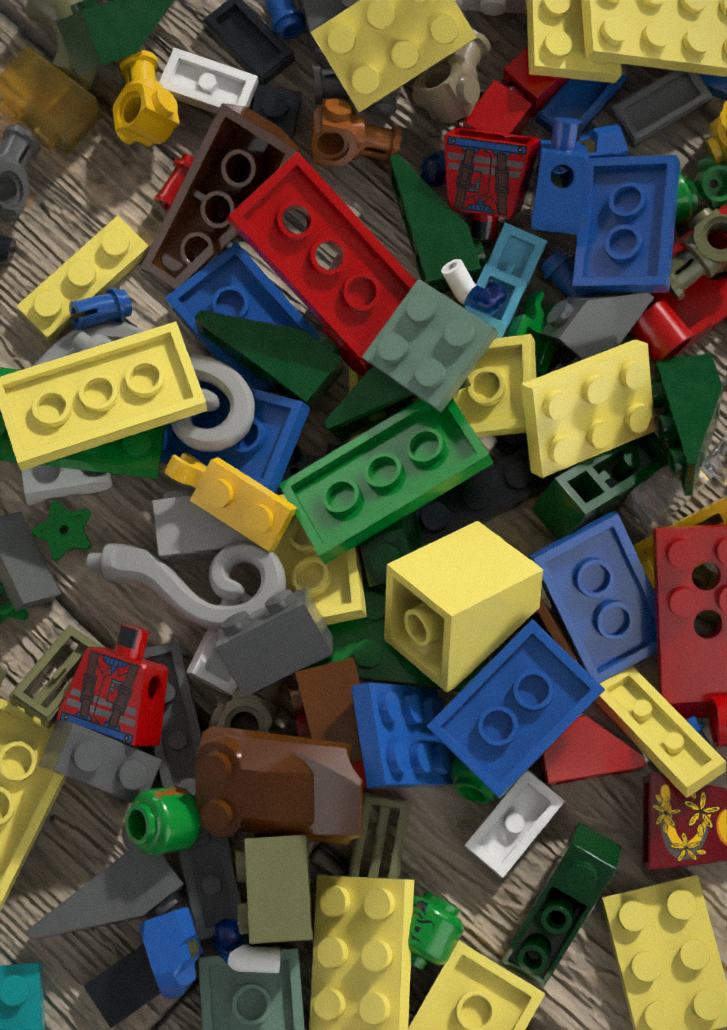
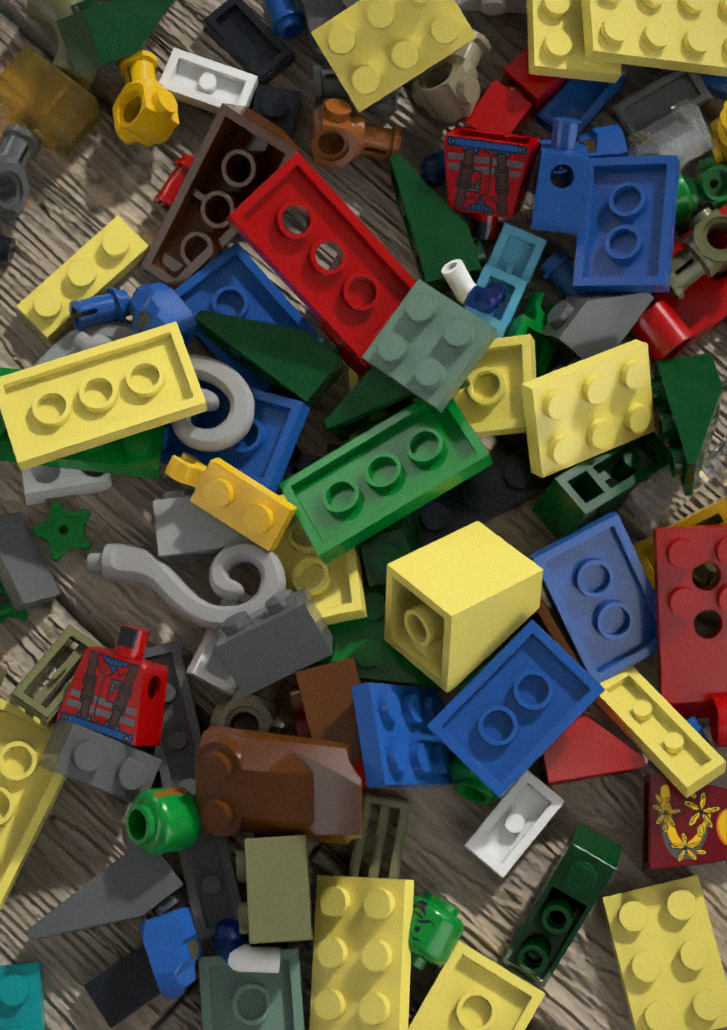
none -> blue rock [129,282,197,347]
none -> clear leg [625,99,715,166]

